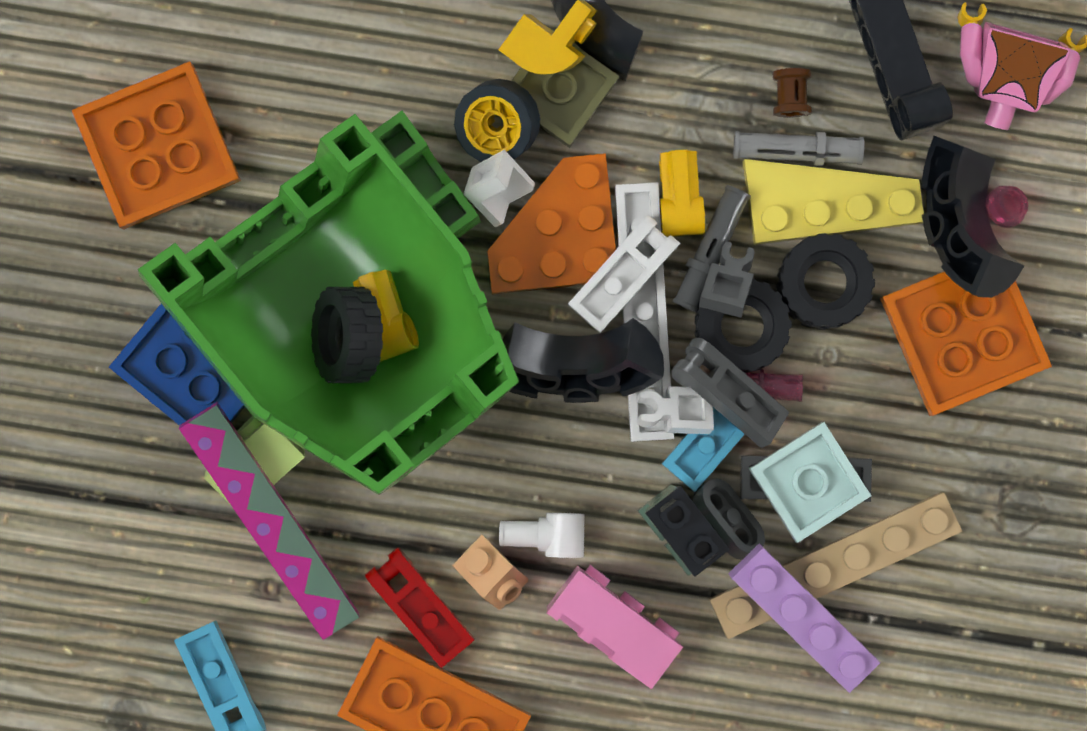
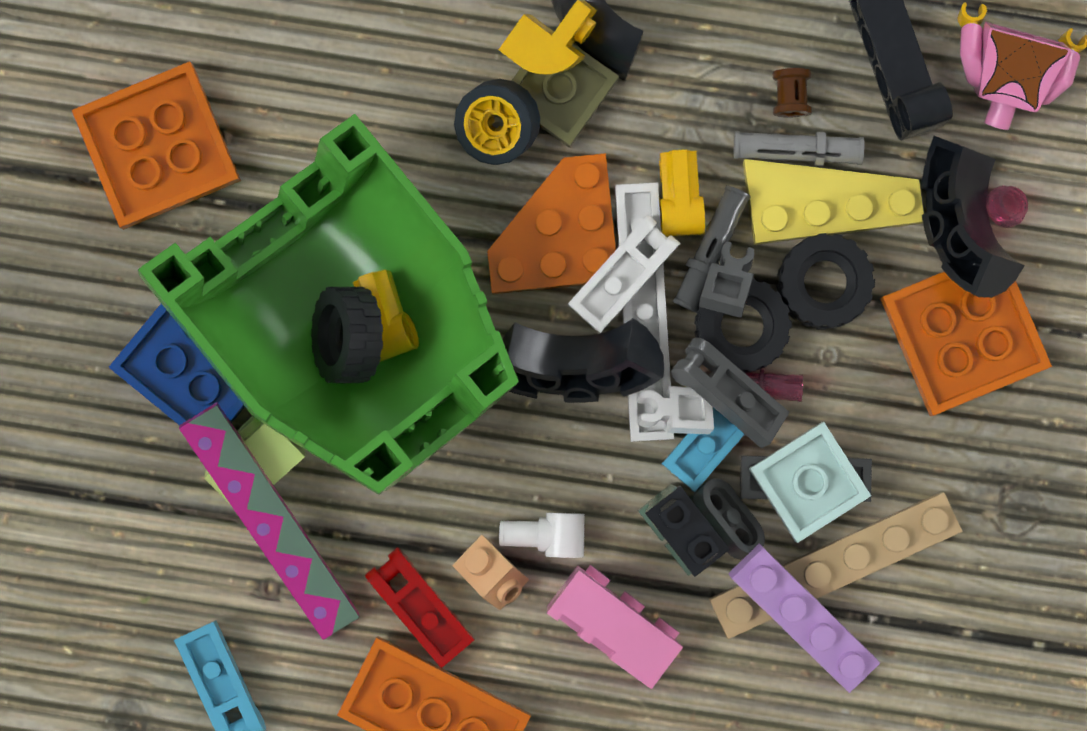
bright green arch [371,110,481,239] -> none
white panel [464,150,535,227] -> none

